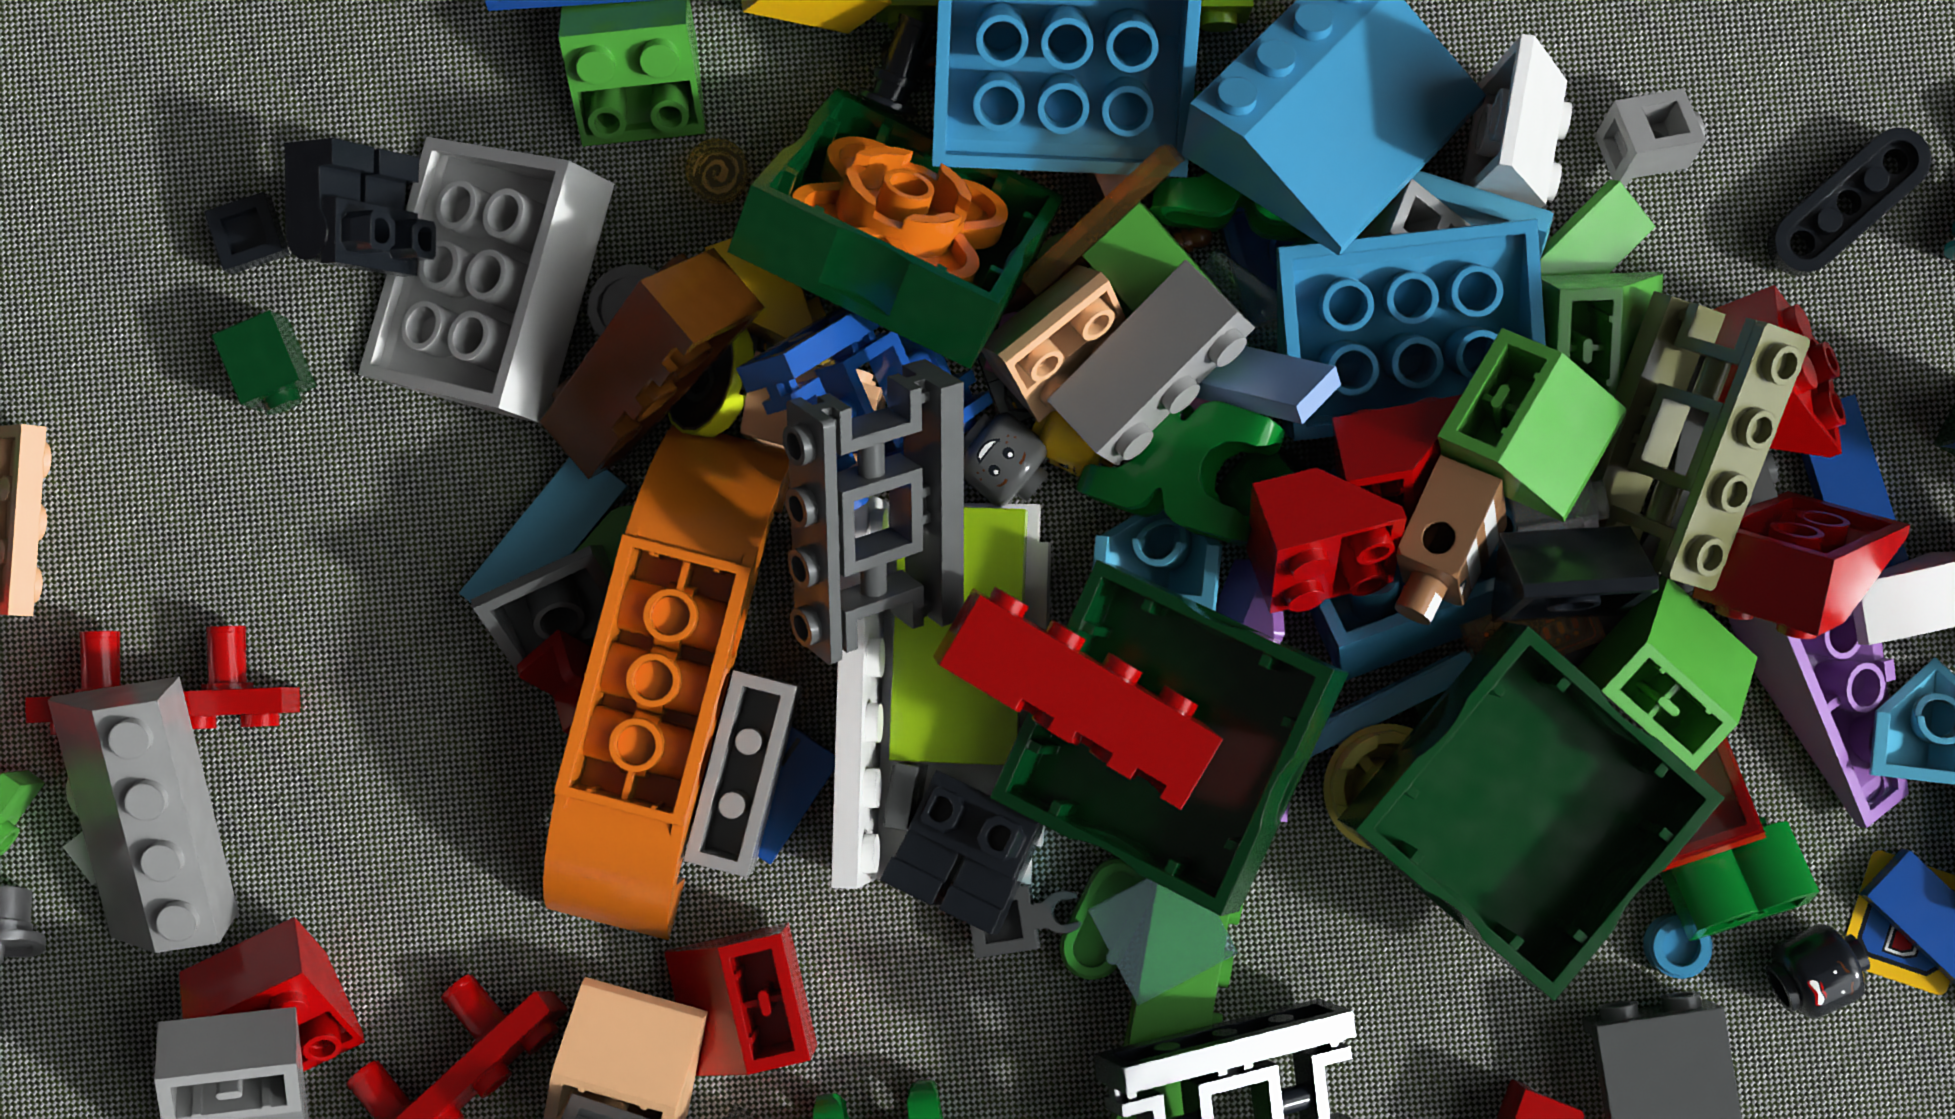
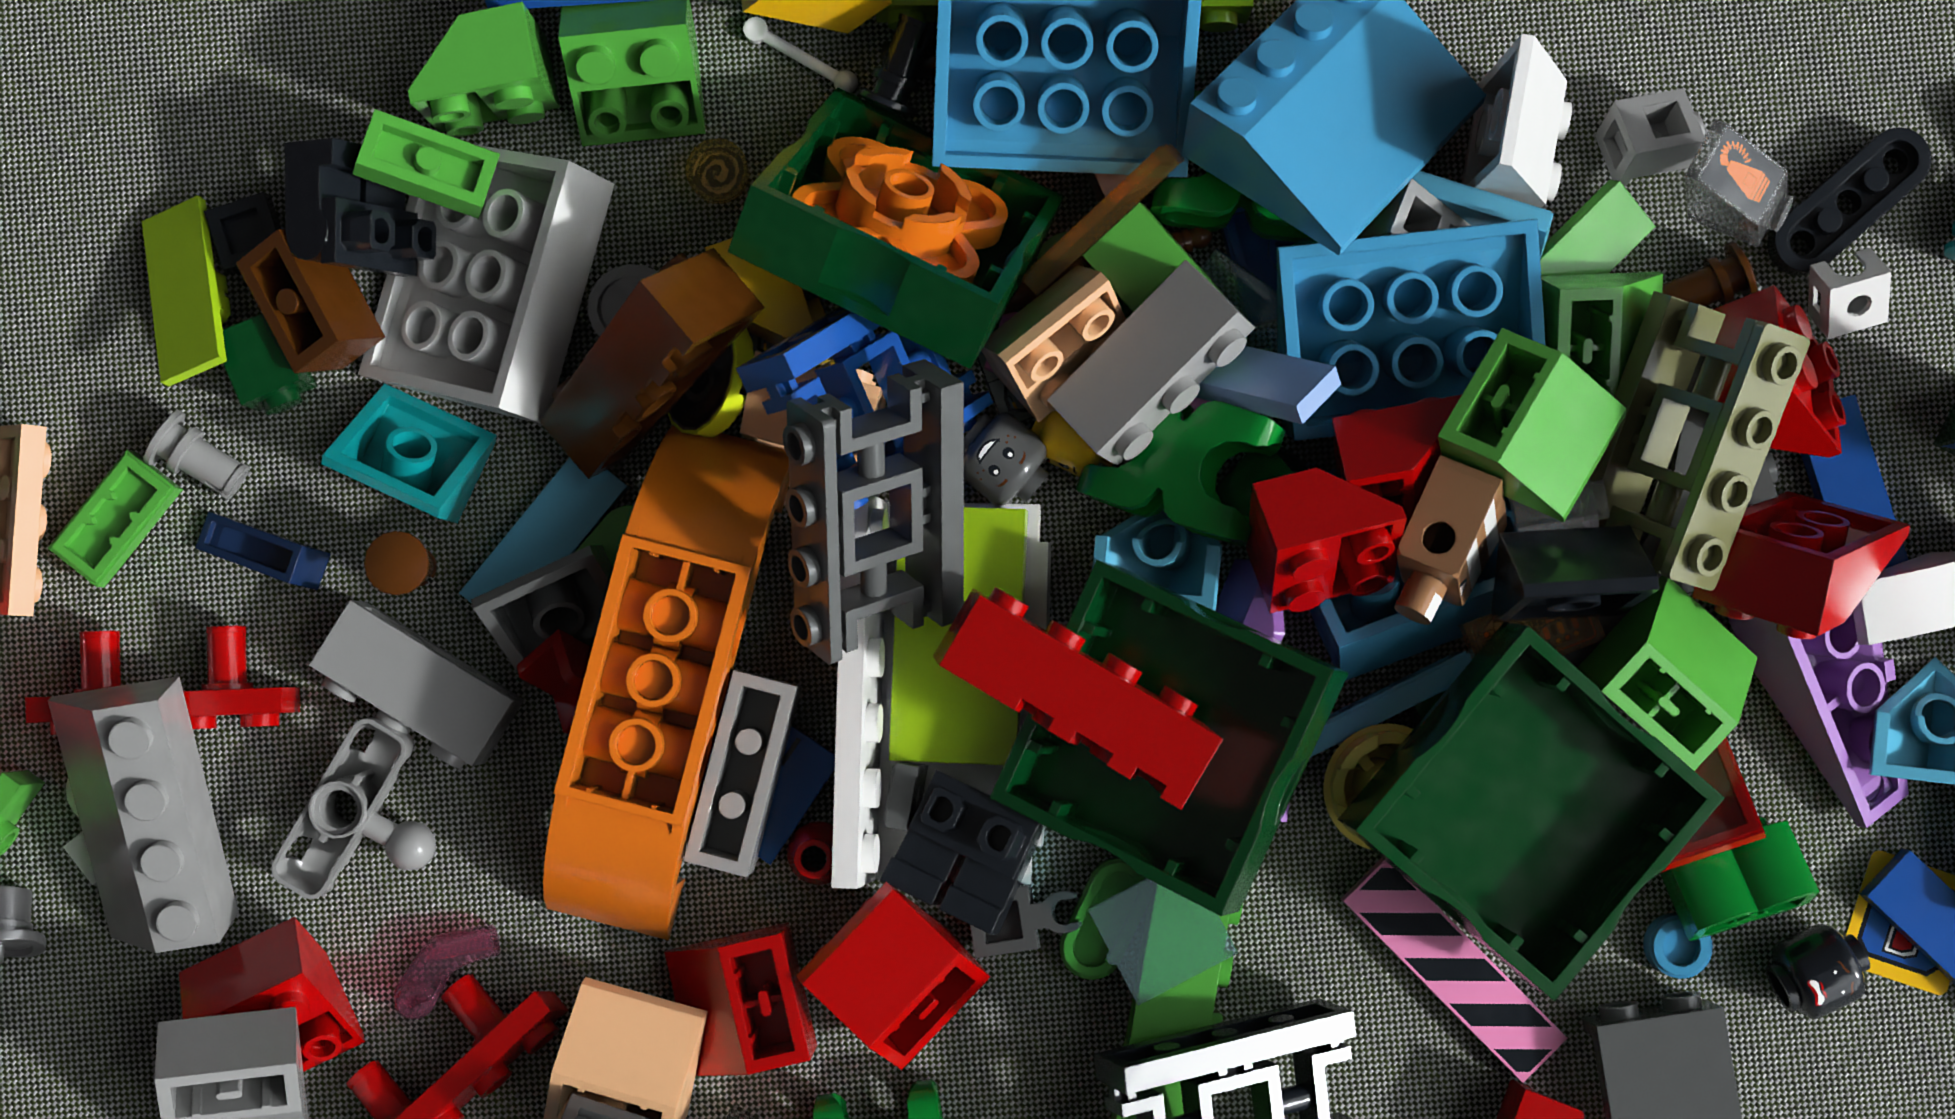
none -> bright green plate [48,449,183,588]
none -> lime piece [142,195,231,387]
none -> light grey pin [143,410,250,500]
none -> dark blue piece [195,511,331,590]
none -> reddish brown brick [236,229,385,373]
none -> light grey piece [272,716,436,900]
none -> light grey brick [309,600,524,769]
none -> teal slope [321,383,497,524]
none -> bright green plate [353,109,500,219]
none -> reddish brown pin [364,531,438,595]
none -> clear pink arm [393,924,500,1019]
none -> bright green slope [408,2,560,137]
none -> white hinge [743,17,858,93]
none -> red cone [787,822,833,885]
none -> red slope [796,882,990,1070]
none -> tile [1340,858,1568,1083]
none -> reddish brown pin [1662,241,1758,306]
none -> slope [1685,119,1794,247]
none -> white piece [1808,248,1891,339]

